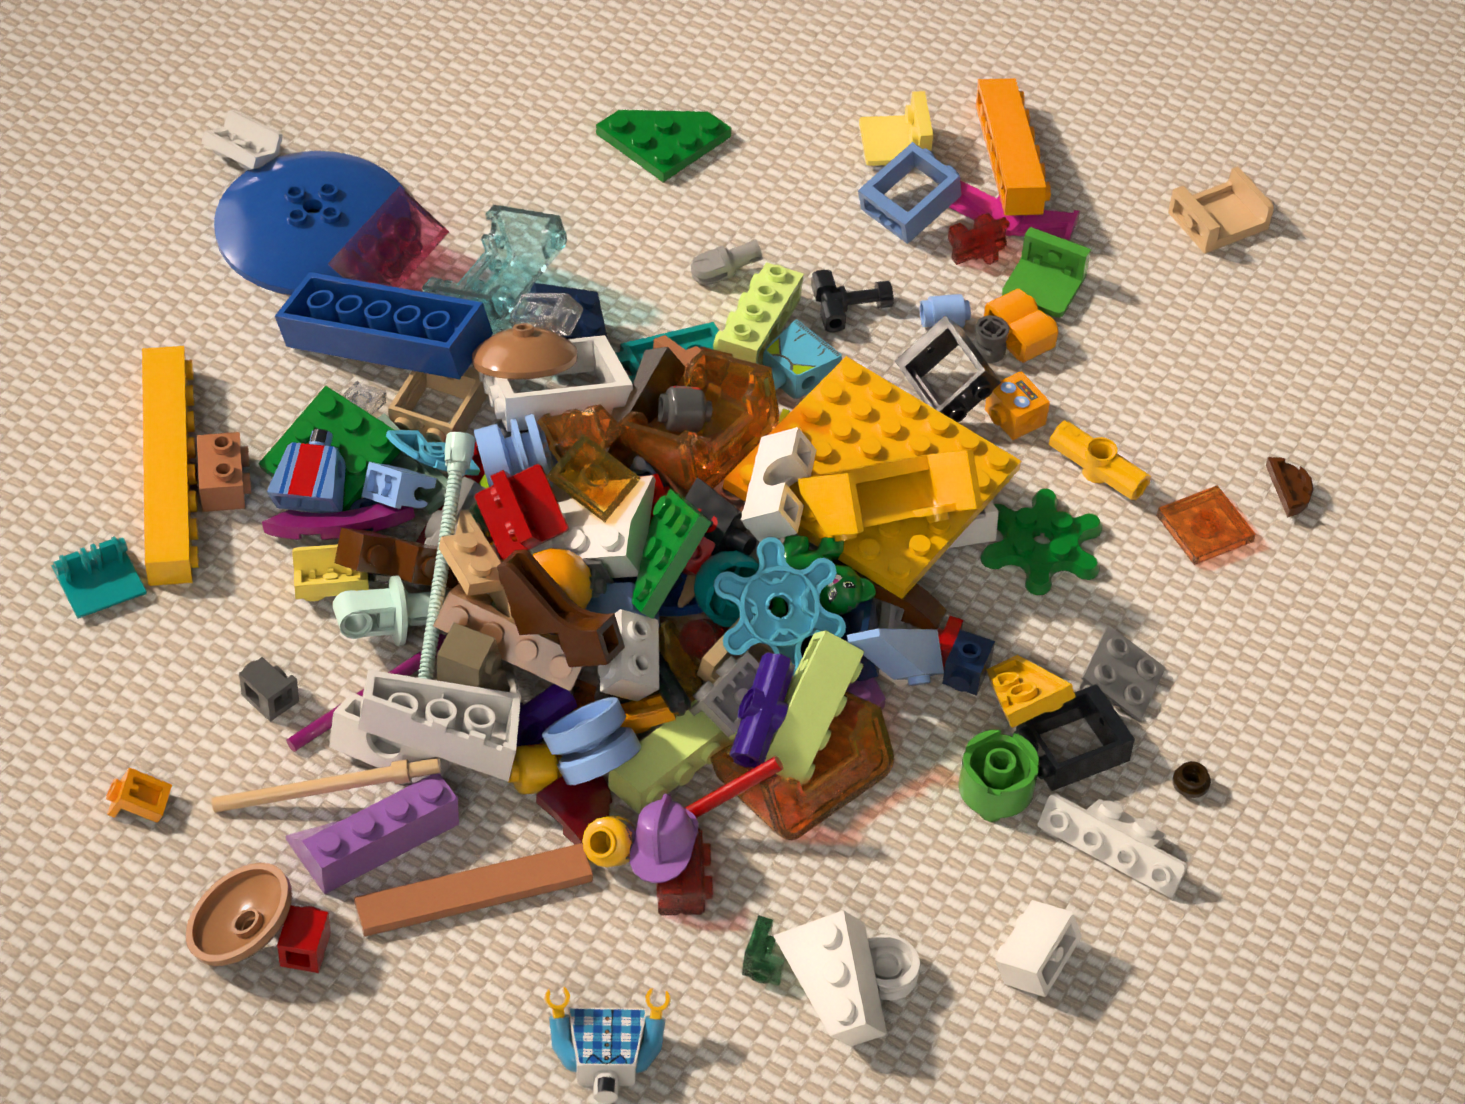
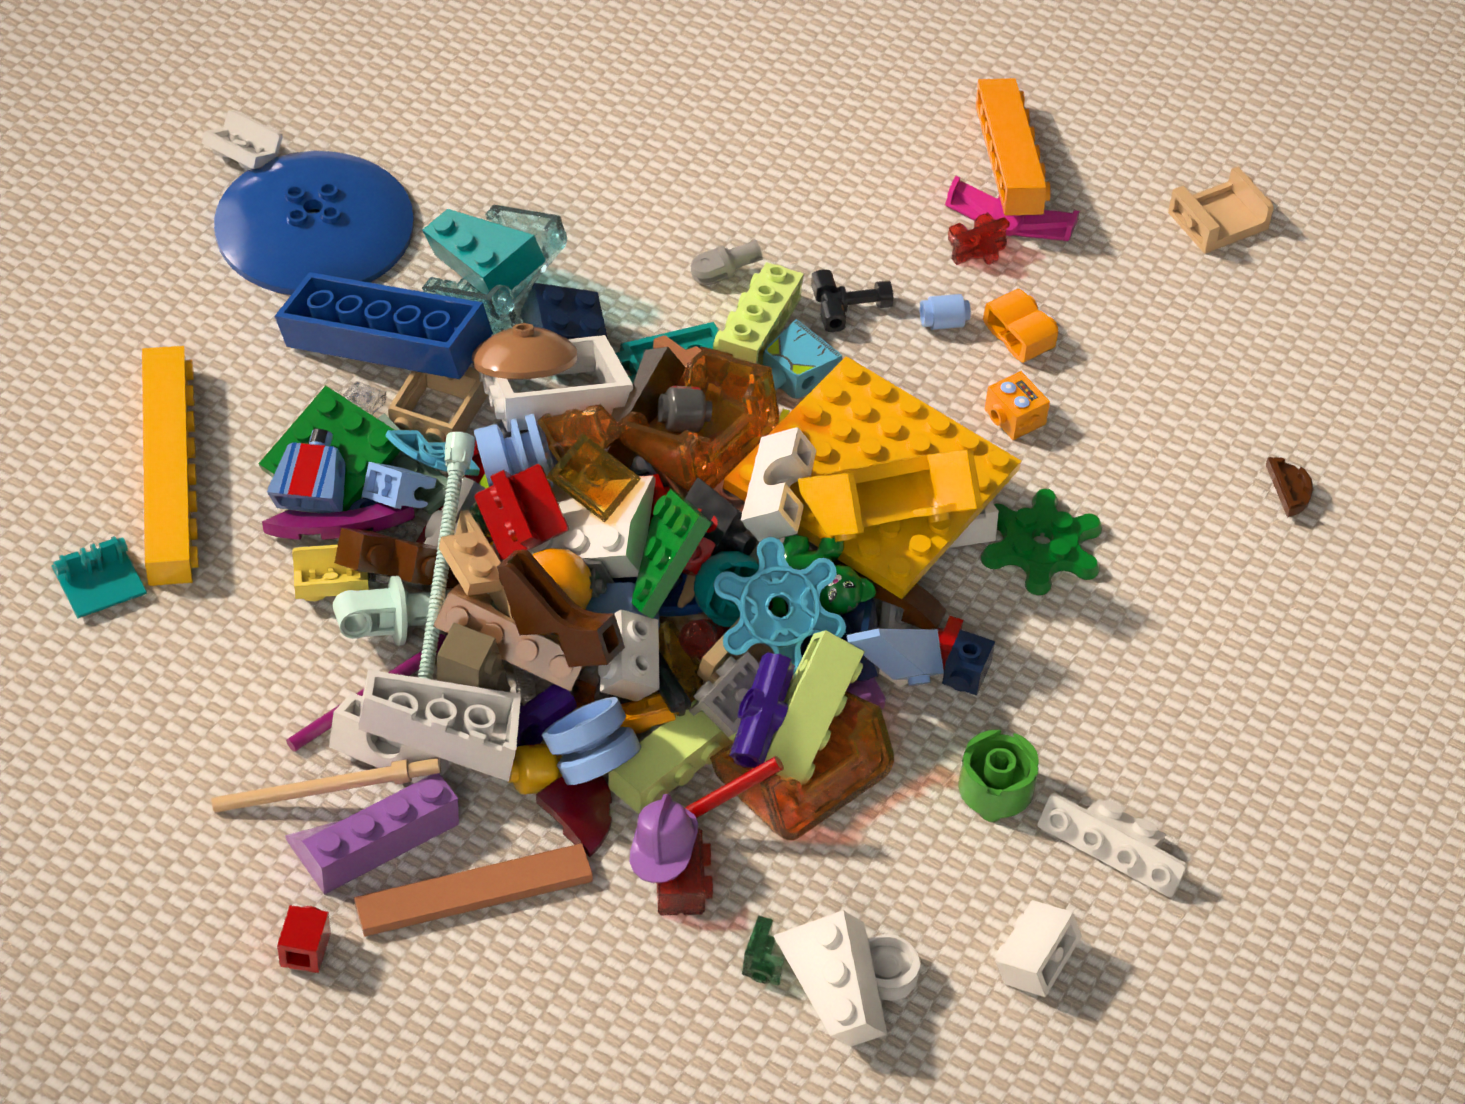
light orange bracket [106,767,172,823] -> none
medium nougat dish [186,863,292,966] -> none
nougat brick [197,432,252,512] -> none
dark grey brick [239,657,299,722] -> none
clear pink brick [328,186,449,288] -> none
clear slope [508,293,583,336] -> none
torso [544,987,671,1103] -> none
yellow head [582,816,636,868] -> none
green plate [596,110,732,183] -> none
medium blue window [858,142,962,244] -> none
light yellow bracket [859,91,933,166] -> none
black window [895,316,1002,422] -> none
dark grey wheel [973,315,1009,363] -> none
yellow wing [986,654,1076,728] -> none
bright green bracket [1002,227,1091,318] -> none
black window [1014,684,1135,791] -> none
yellow piece [1049,420,1151,501] -> none
light grey hinge [1080,625,1166,722] -> none
clear orange plate [1156,485,1256,565] -> none
dark brown plate [1172,761,1211,798] -> none
none -> teal wedge [422,209,546,304]

